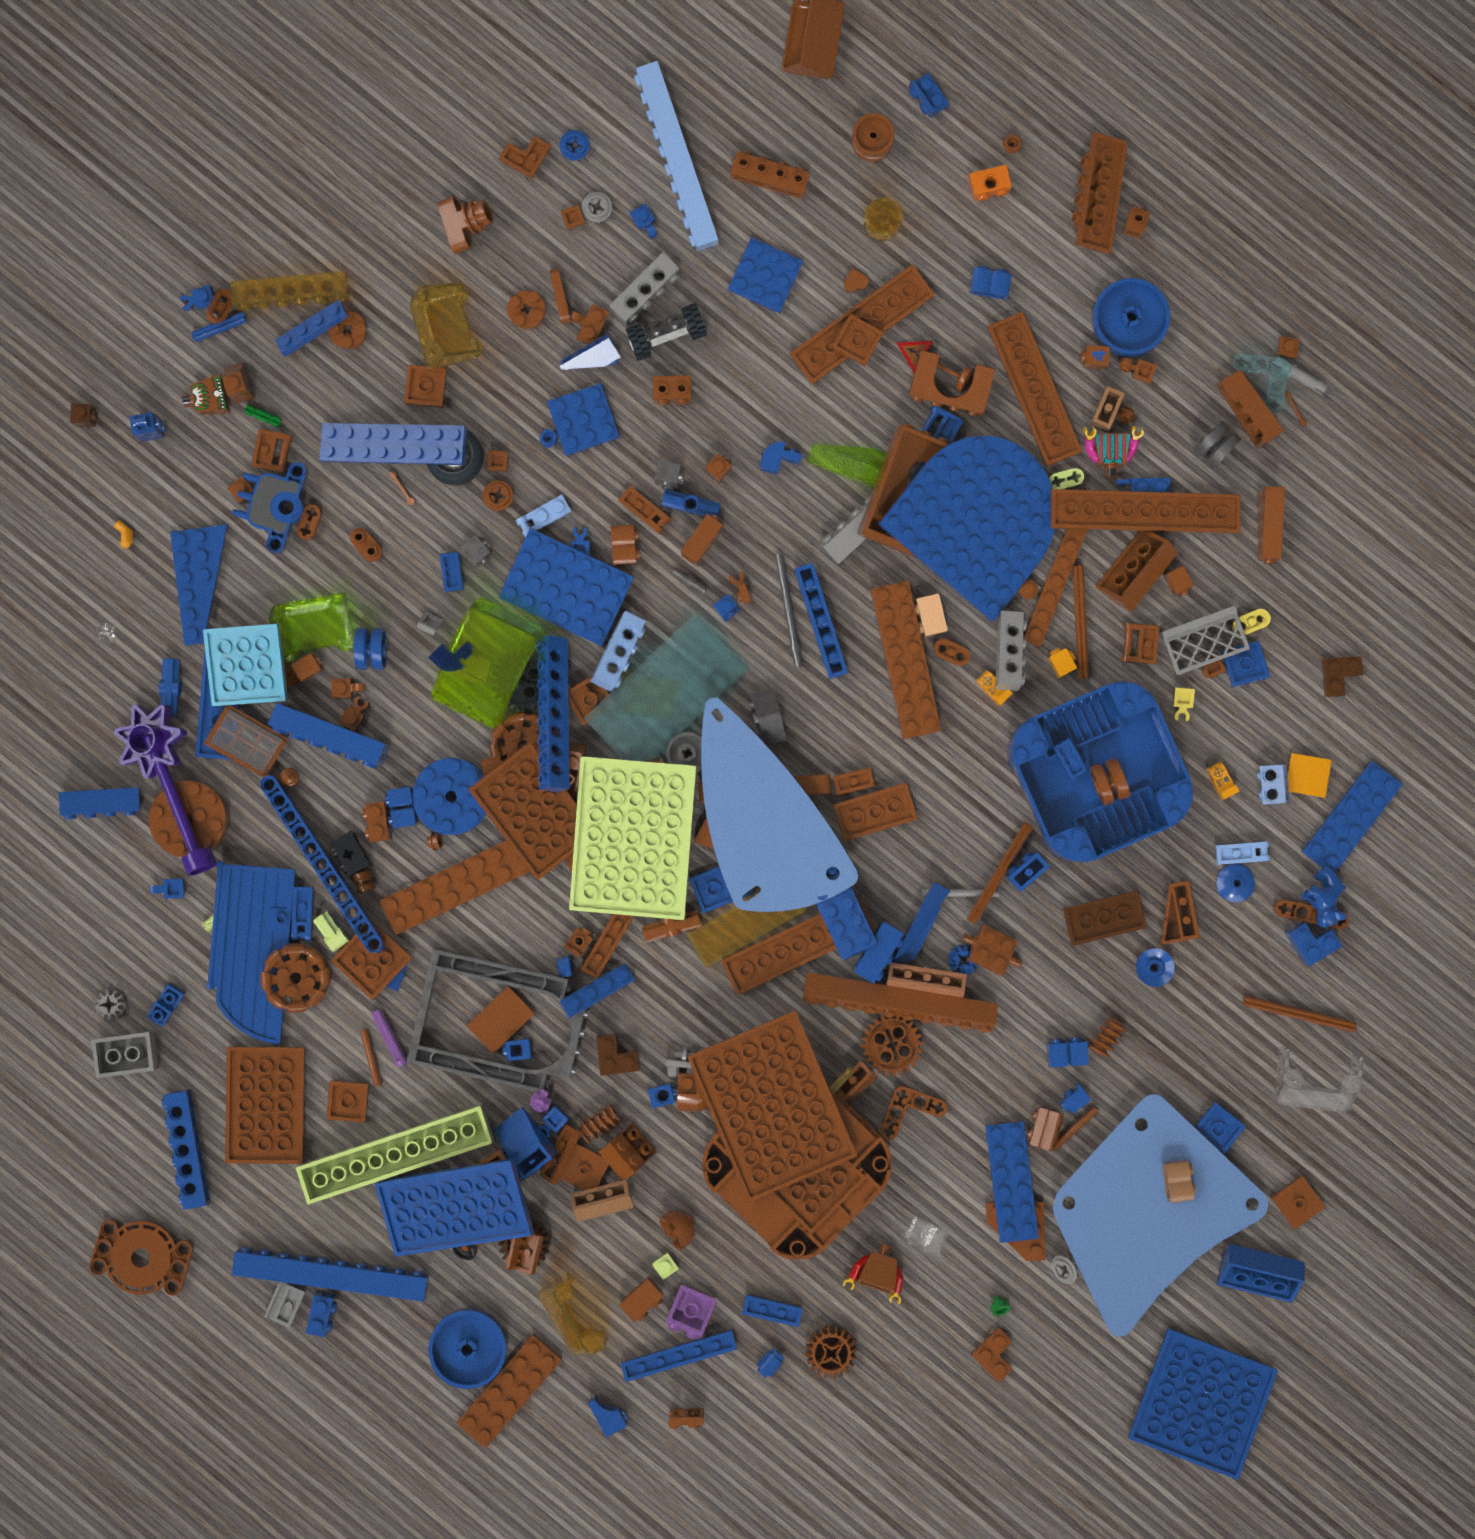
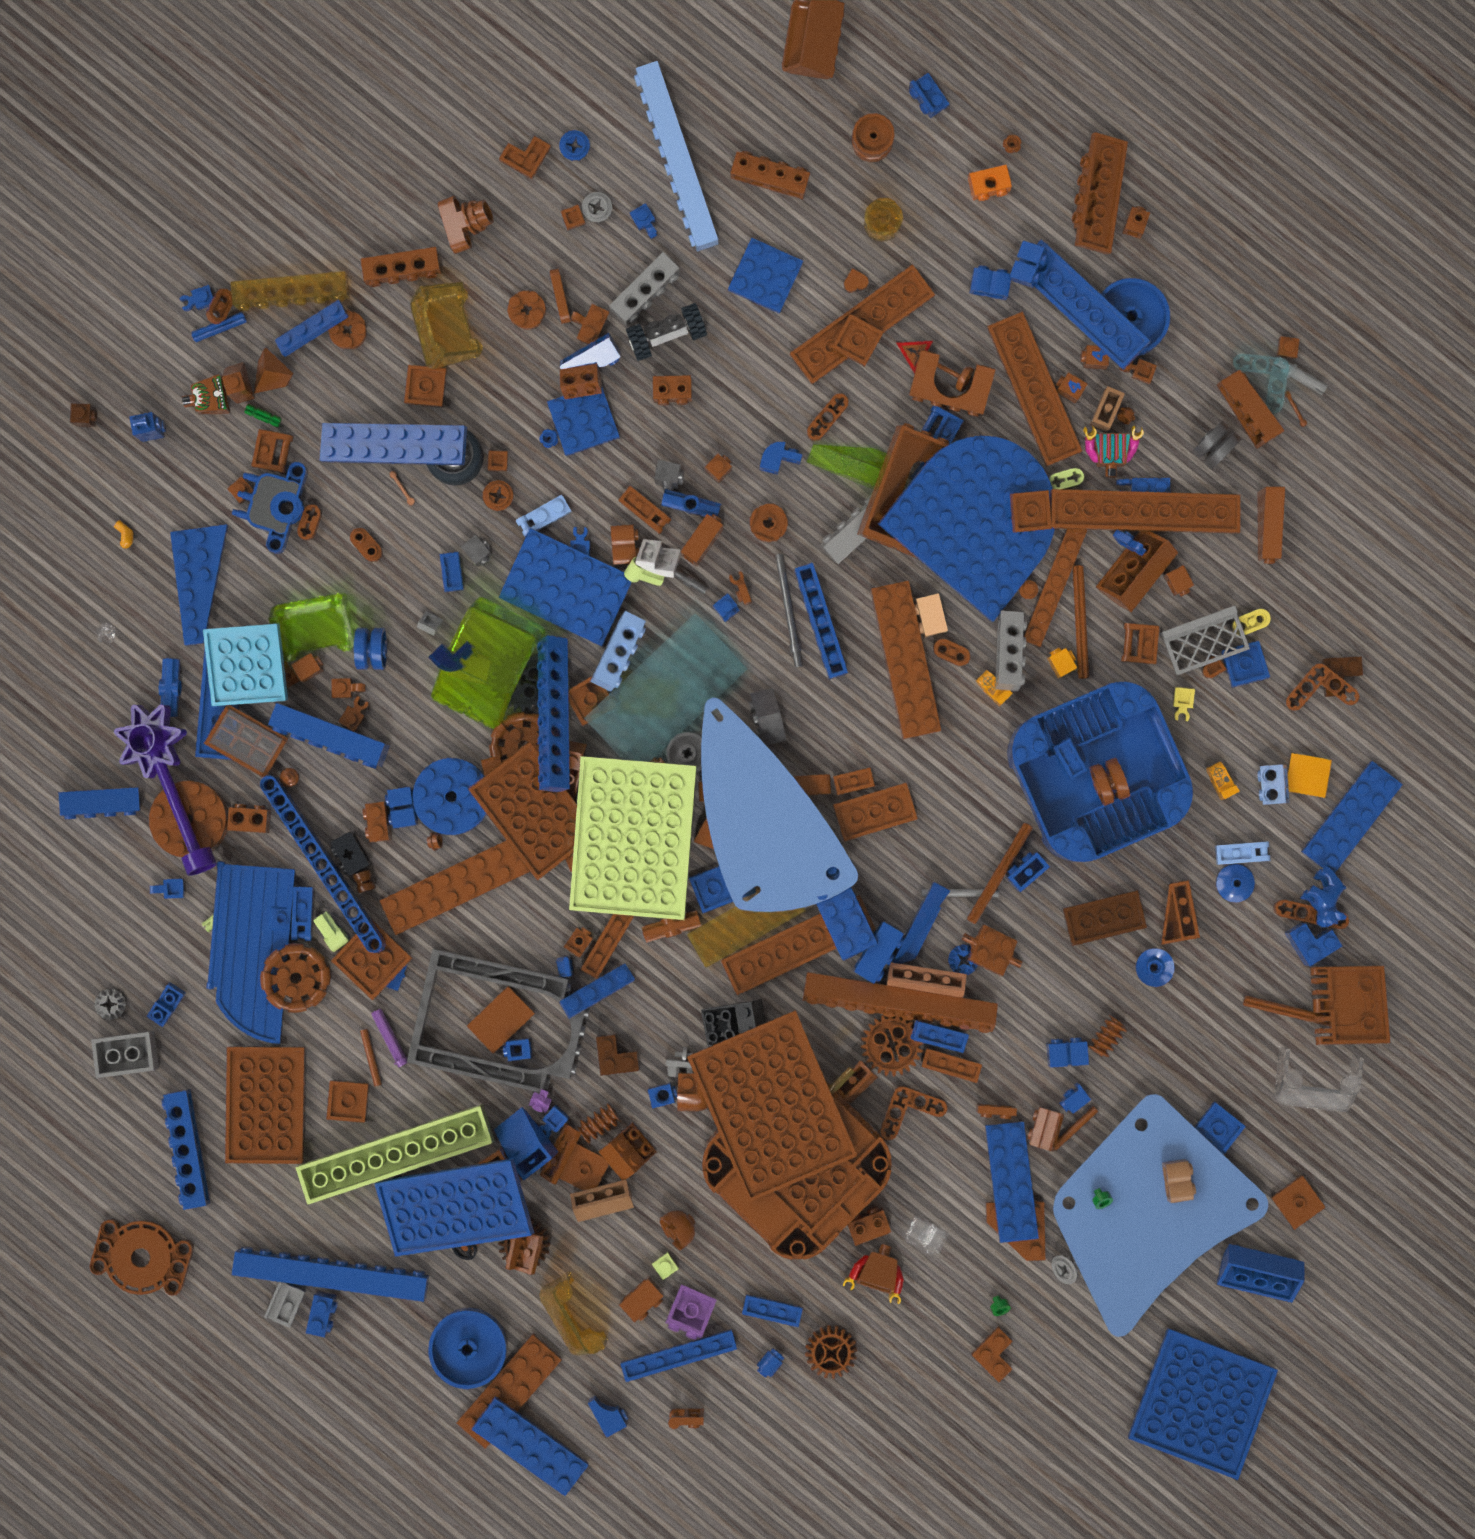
none -> dark orange brick [227,804,271,833]
none -> dark orange slope [254,348,294,394]
none -> dark orange brick [360,247,442,287]
none -> blue plate [472,1396,589,1496]
none -> dark orange brick [560,364,602,399]
none -> yellowish green piece [624,557,665,586]
none -> white slope [636,539,681,578]
none -> black slope [701,999,766,1047]
none -> dark orange plate [750,503,788,543]
none -> dark orange beam [807,393,848,441]
none -> dark orange brick [848,1206,891,1246]
none -> blue plate [910,1020,969,1053]
none -> dark orange plate [921,1048,982,1083]
none -> dark orange plate [976,1104,1017,1119]
none -> blue piece [1009,240,1048,288]
none -> dark orange plate [1010,490,1052,532]
none -> blue plate [1034,239,1151,370]
none -> dark orange brick [1056,372,1088,404]
none -> green tile [1092,1188,1113,1209]
none -> blue plate [1113,530,1146,556]
none -> dark orange beam [1286,664,1360,711]
none -> dark orange hinge [1310,966,1390,1045]

